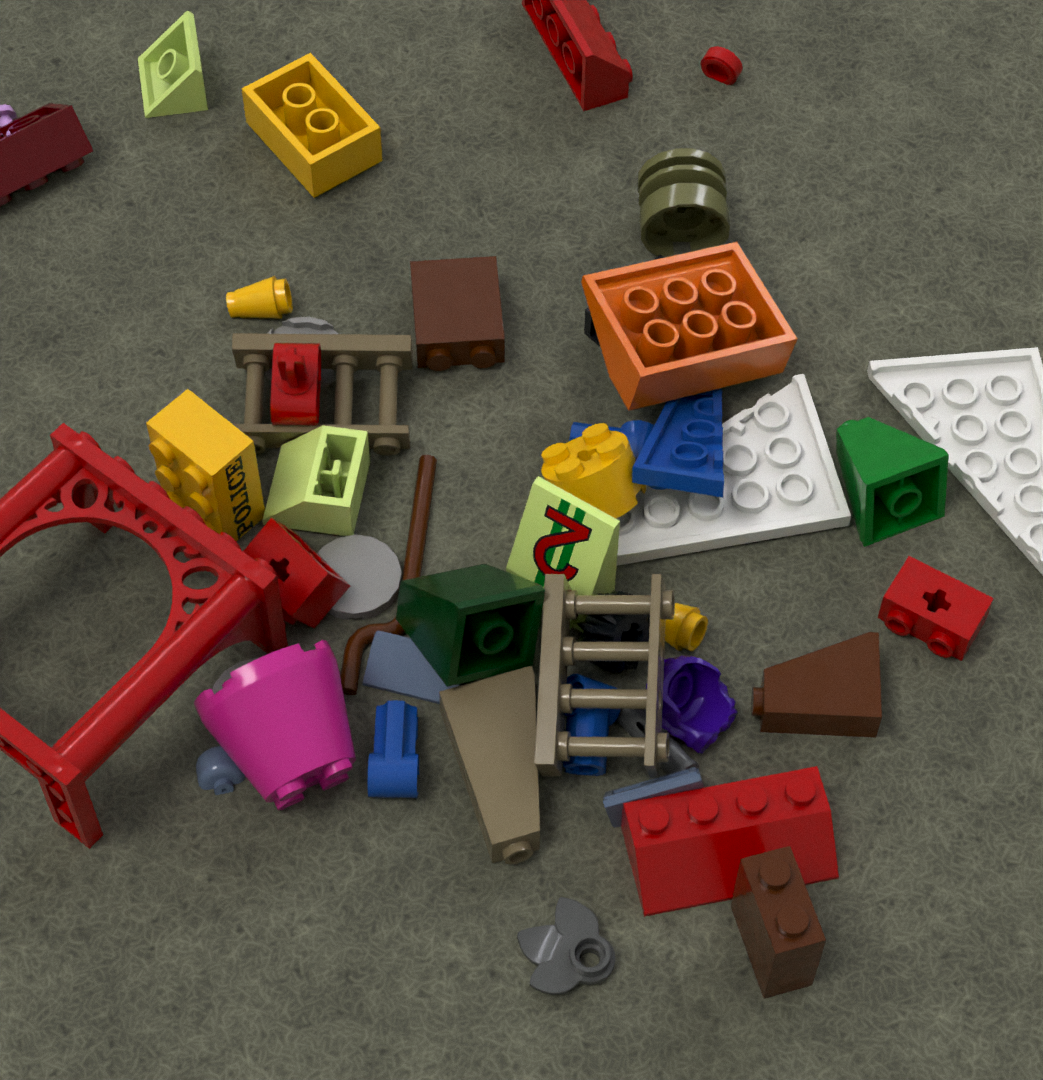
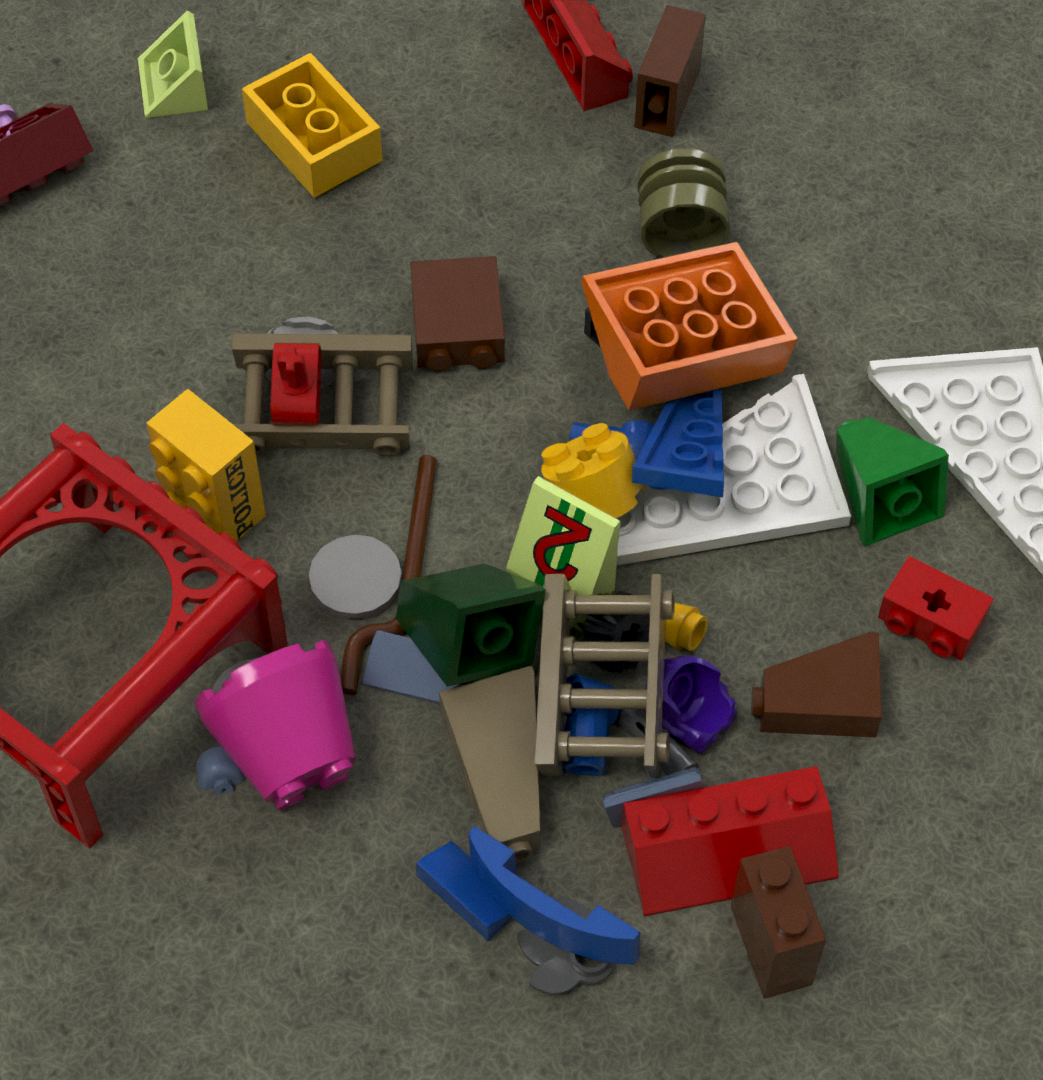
yellow cone [226,276,293,319] -> none
red brick [243,517,350,628] -> none
yellowish green slope [262,425,370,536] -> none
blue piece [367,700,419,798] -> none
red tile [700,46,743,85] -> none
none -> blue slope [416,841,512,941]
none -> blue slope [468,826,640,965]
none -> reddish brown brick [634,5,706,137]

